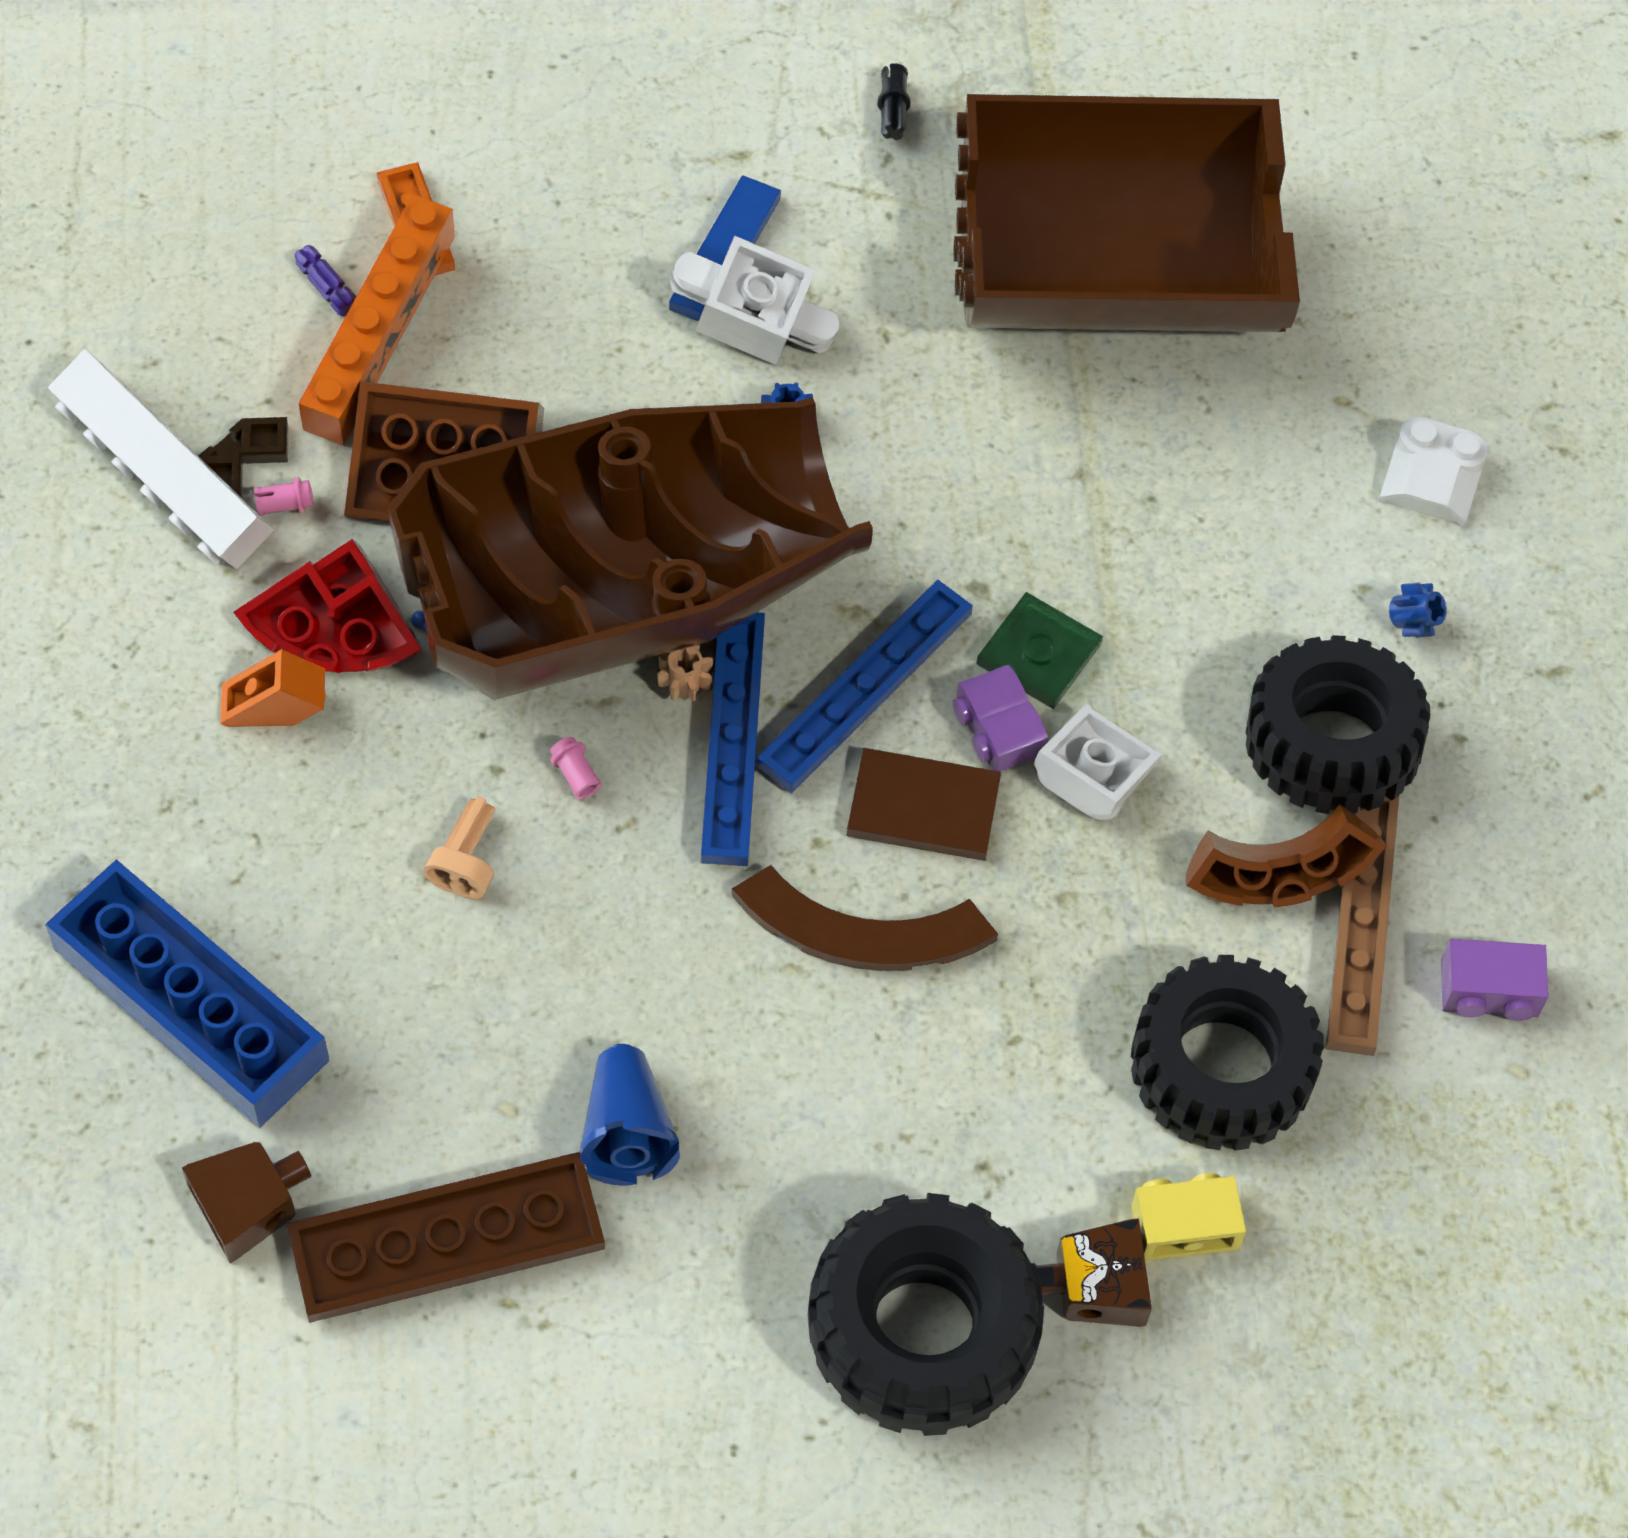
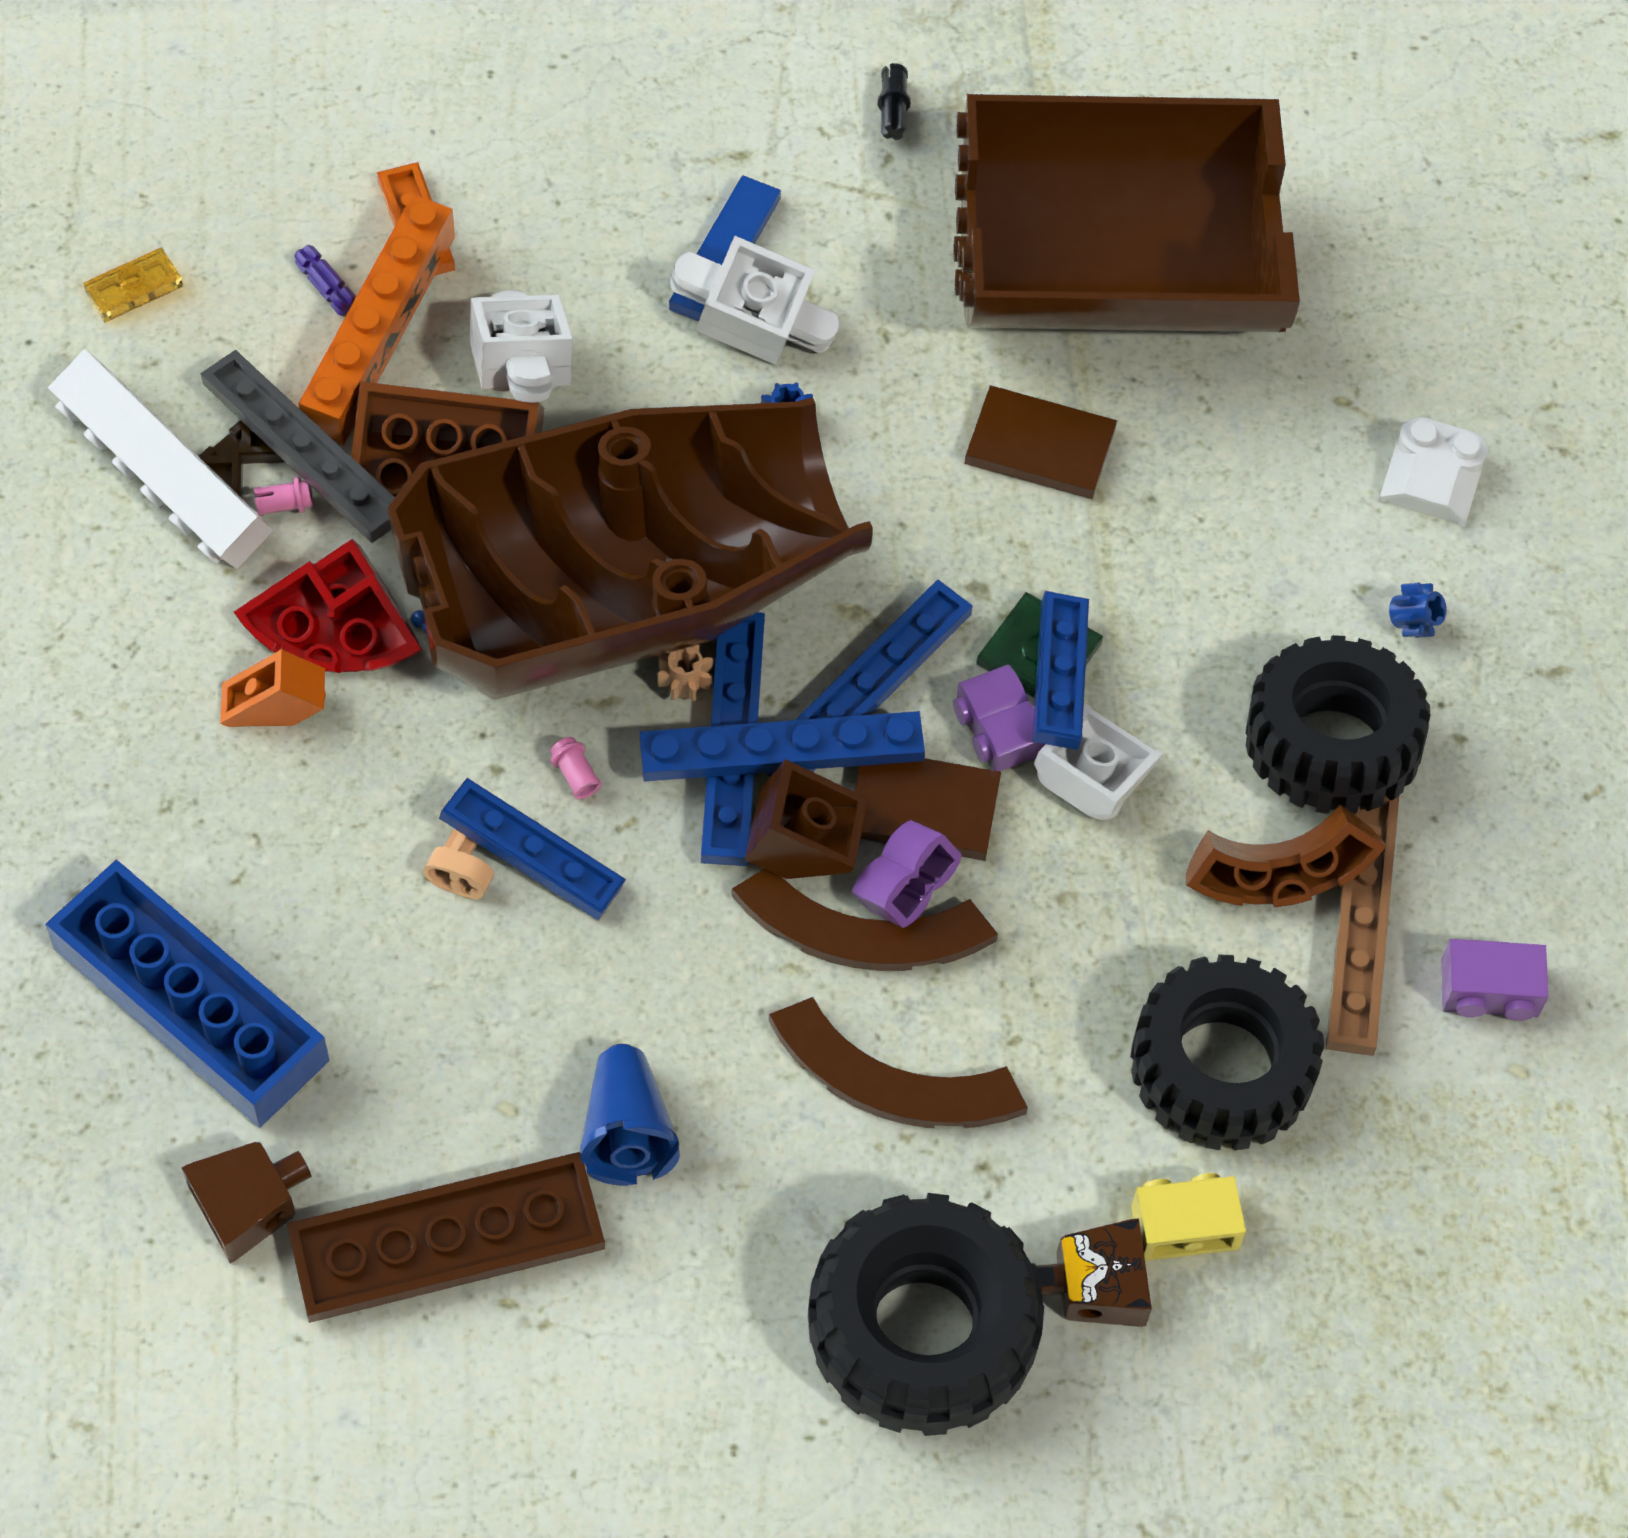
none -> clear yellow plate [83,247,183,323]
none -> dark grey plate [200,350,395,543]
none -> blue tile [439,778,626,921]
none -> white brick [470,290,573,403]
none -> blue plate [640,711,925,782]
none -> reddish brown slope [744,759,868,879]
none -> reddish brown tile [769,997,1028,1128]
none -> medium lavender brick [852,820,962,928]
none -> reddish brown tile [964,385,1117,499]
none -> blue tile [1032,591,1089,750]

